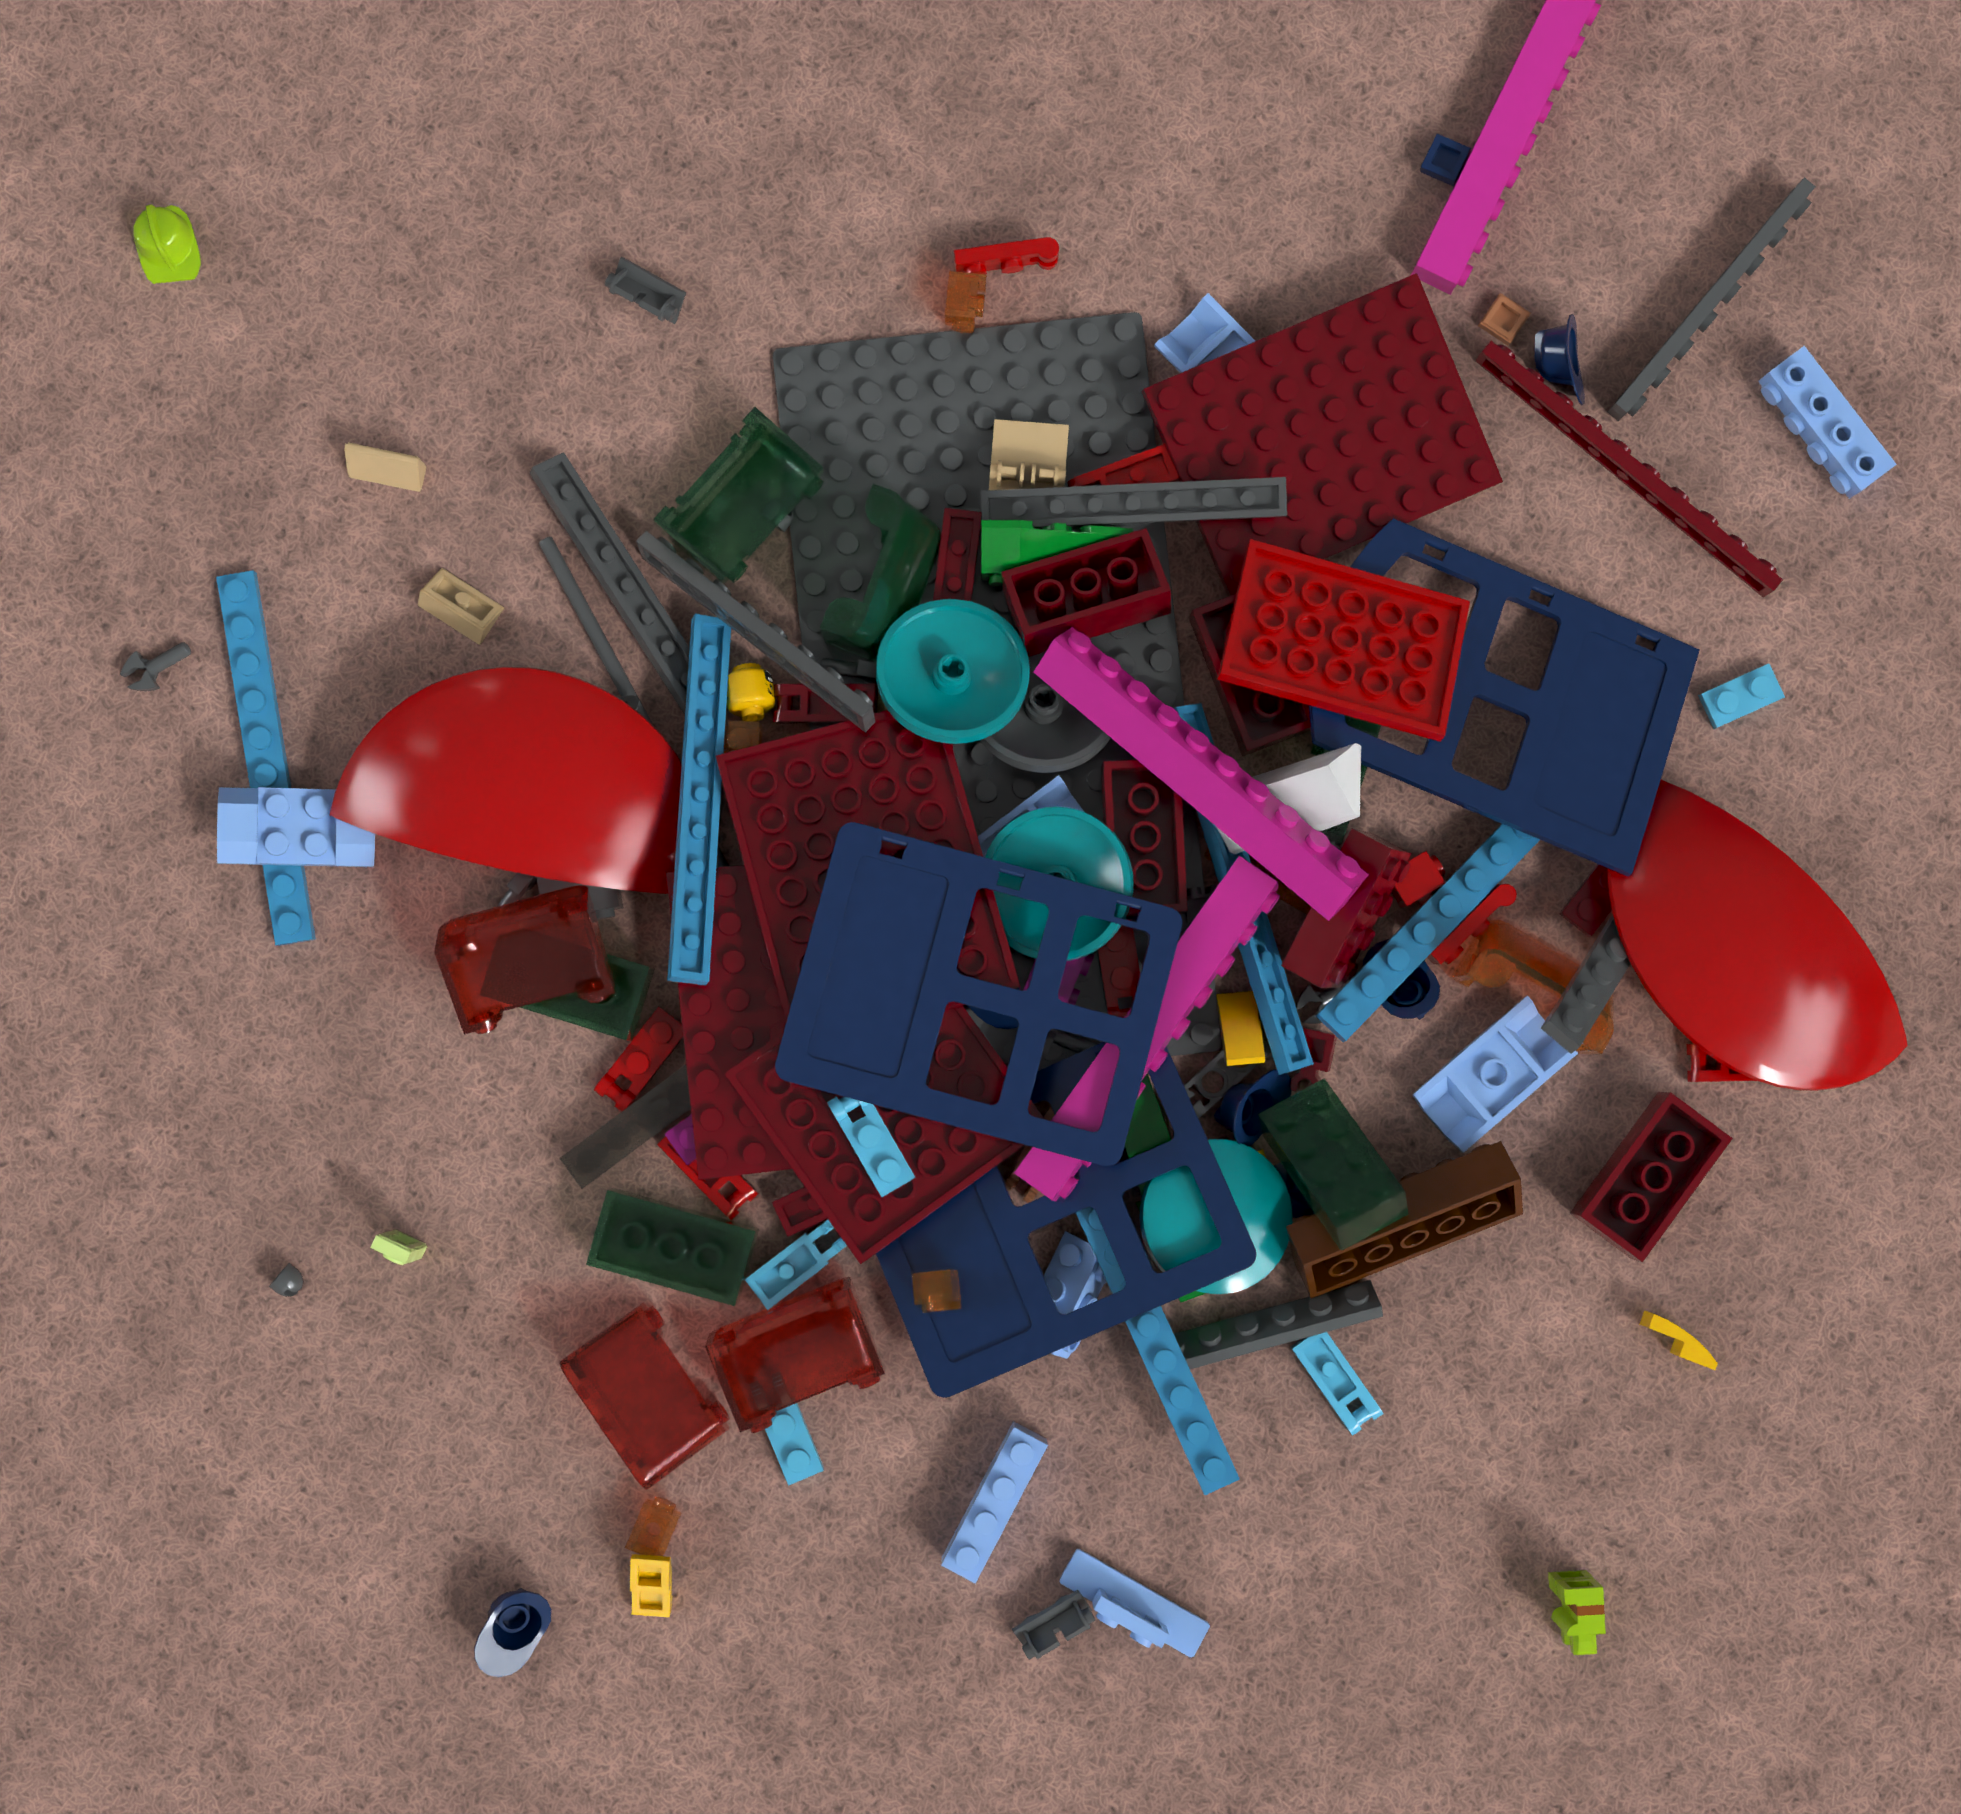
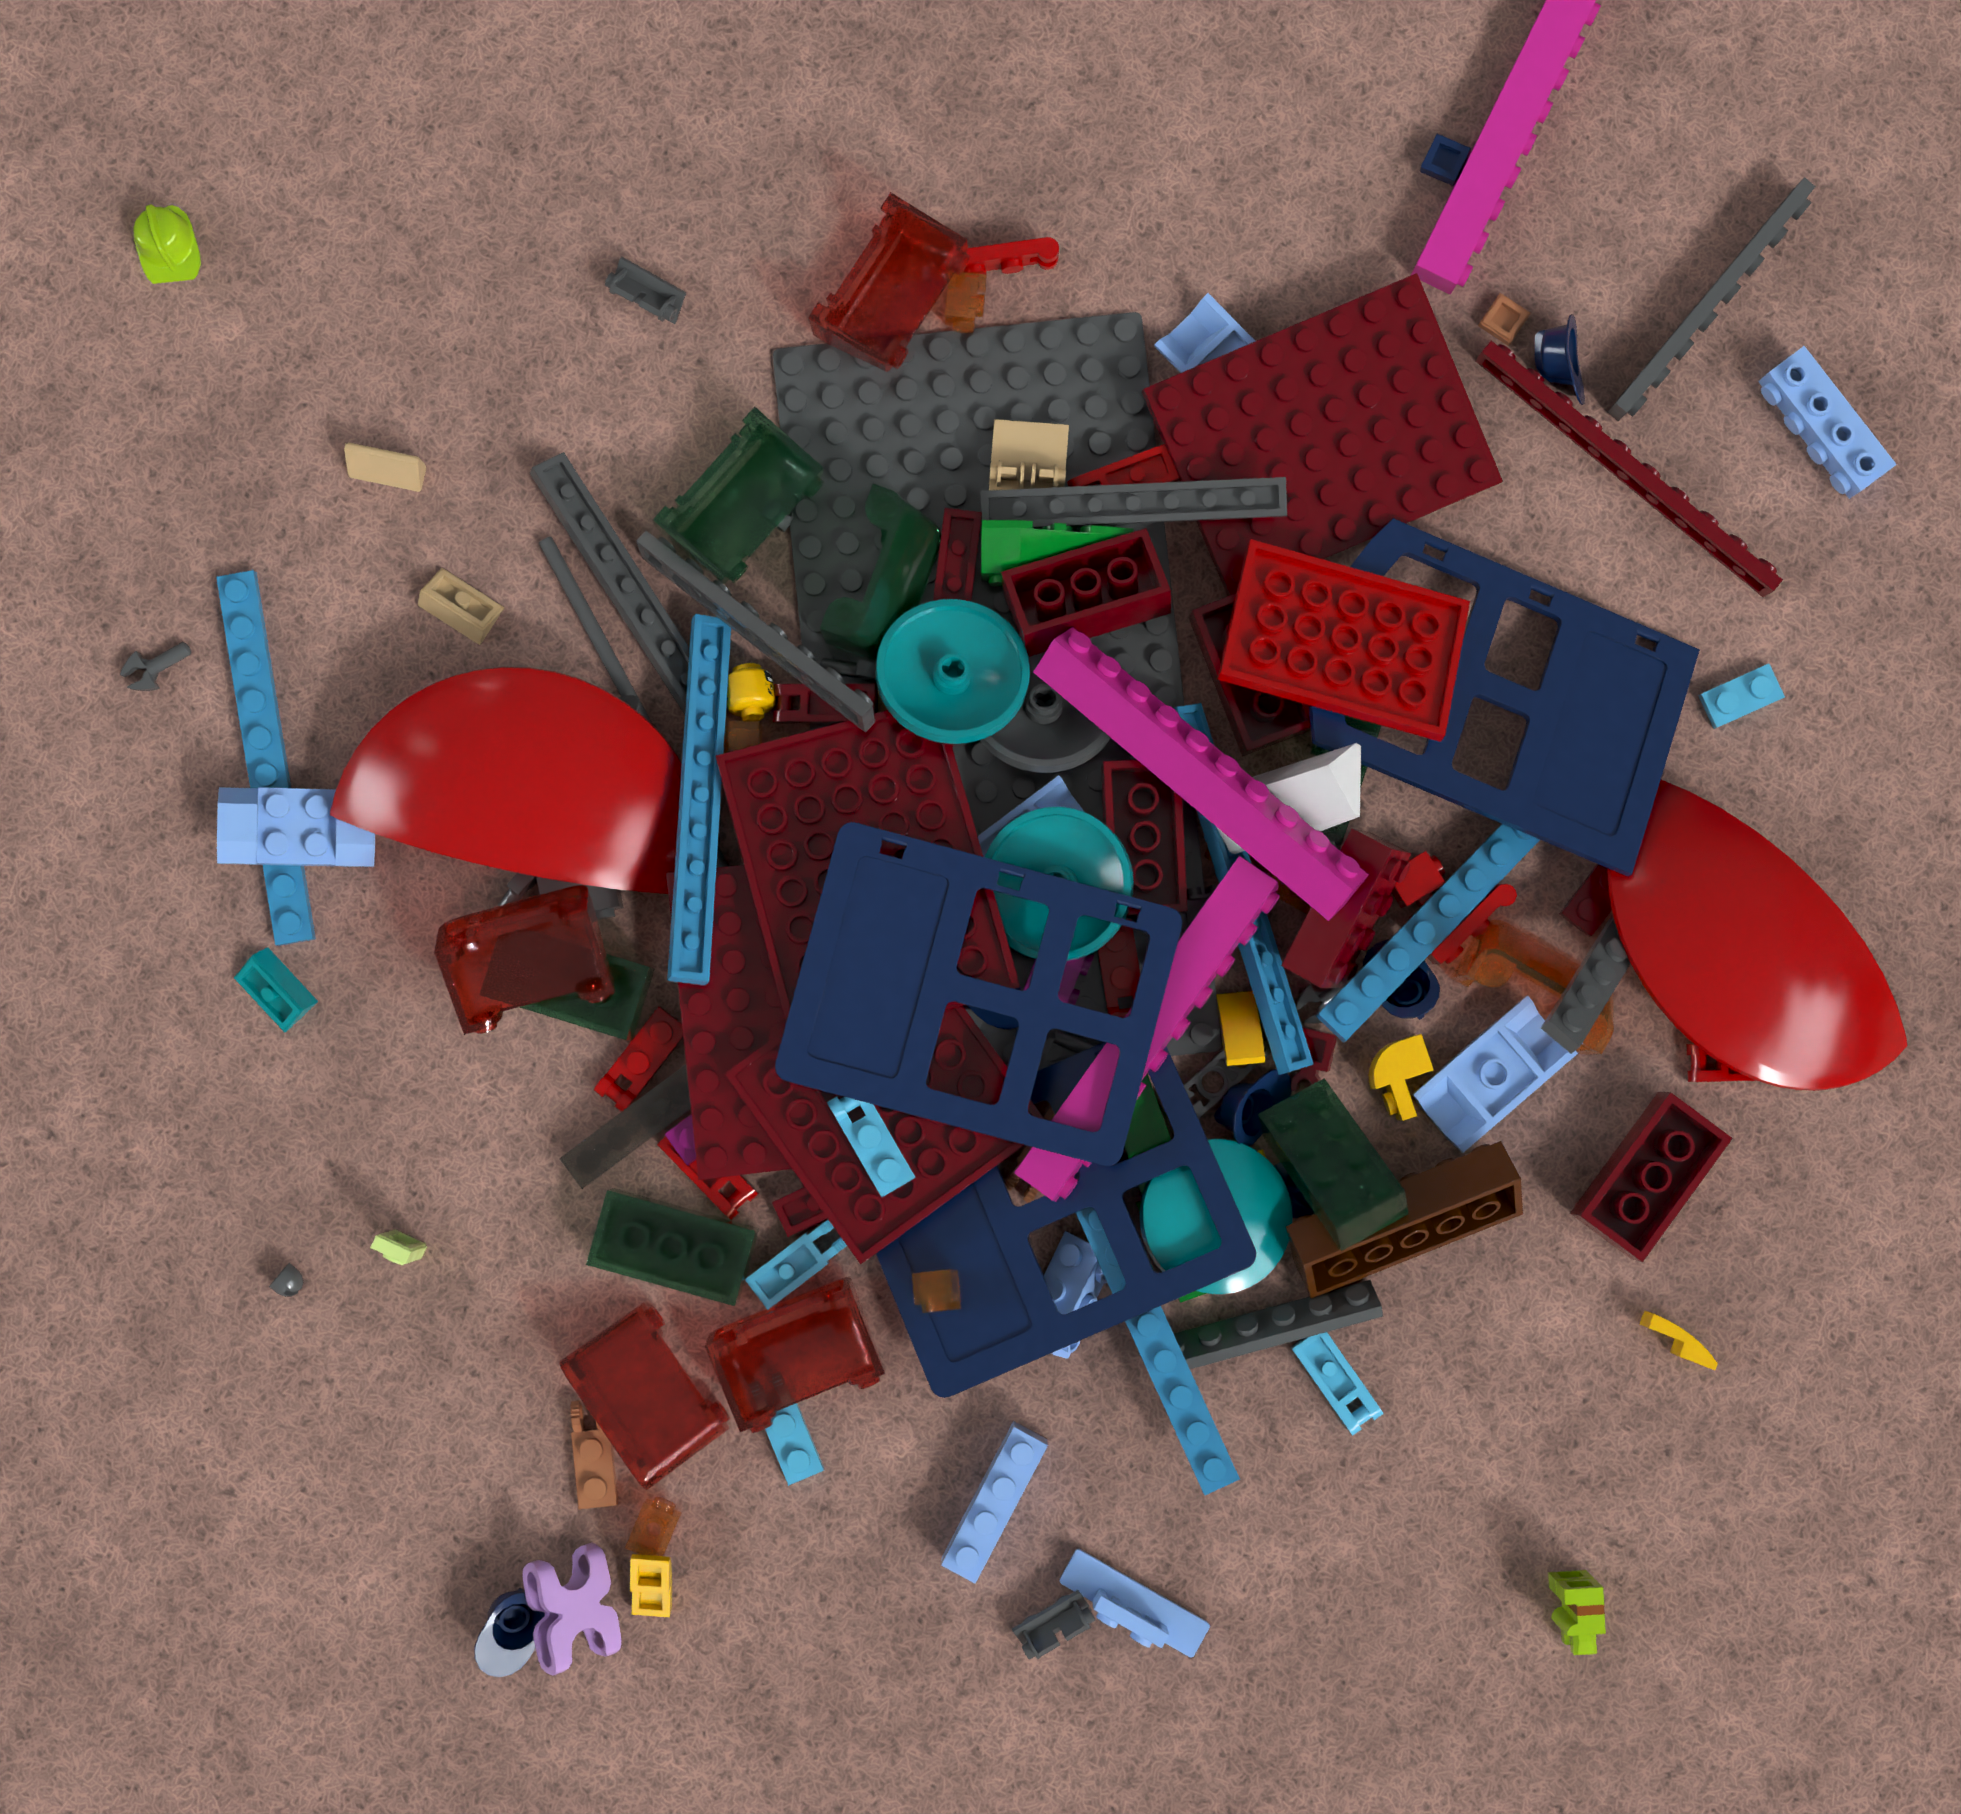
none -> teal slope [234,947,318,1033]
none -> lavender piece [523,1543,621,1676]
none -> nougat hinge [570,1398,618,1510]
none -> clear red windscreen [808,192,970,372]
none -> yellow brick [1369,1034,1434,1121]

